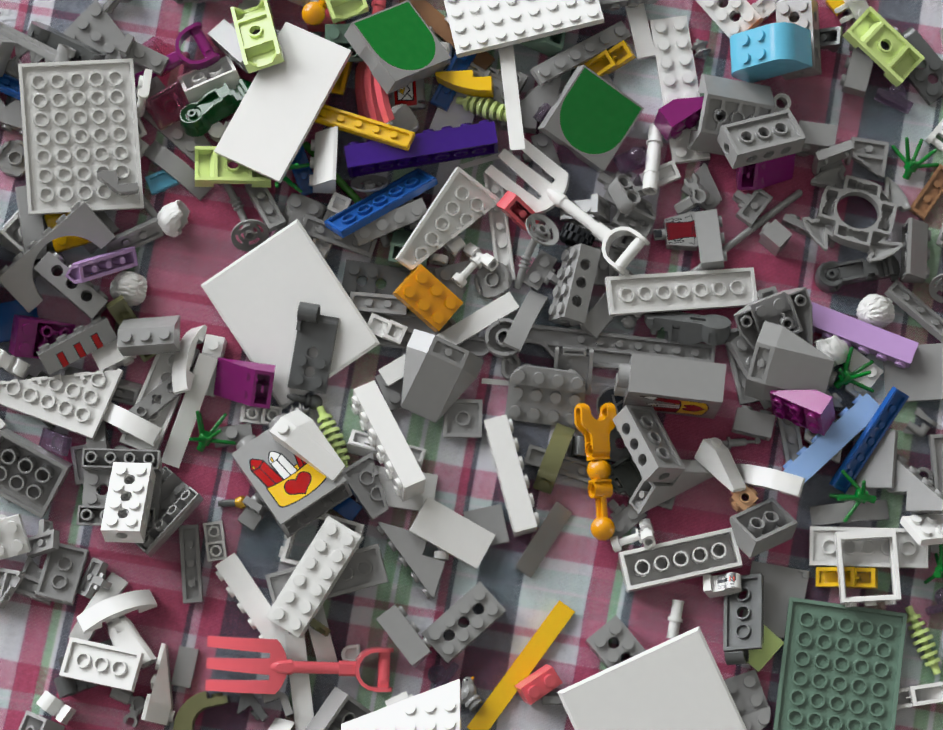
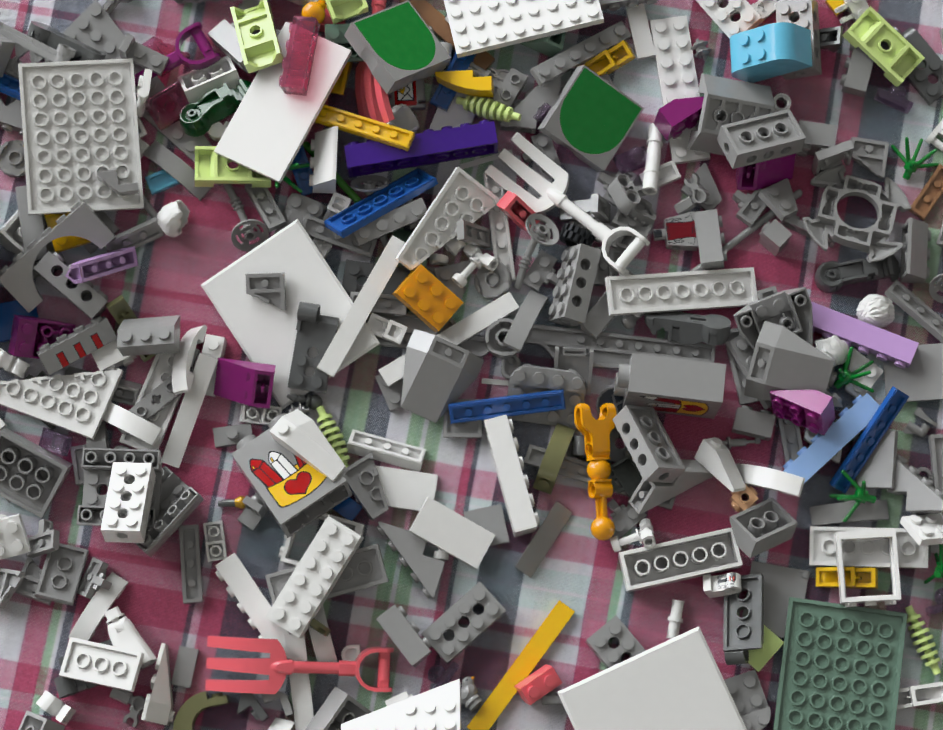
white slope [77,590,157,634] -> none
white hair [110,271,148,306] -> none
green plant [189,410,236,452] -> none
white brick [351,380,426,502] -> none
white sticker [499,45,525,151] -> none
none -> light grey wing [245,272,286,310]
none -> clear pink brick [279,16,320,96]
none -> white tile [317,235,406,378]
none -> blue tile [448,389,566,424]
none -> light grey plate [455,220,491,249]
none -> light grey wing [758,178,798,221]

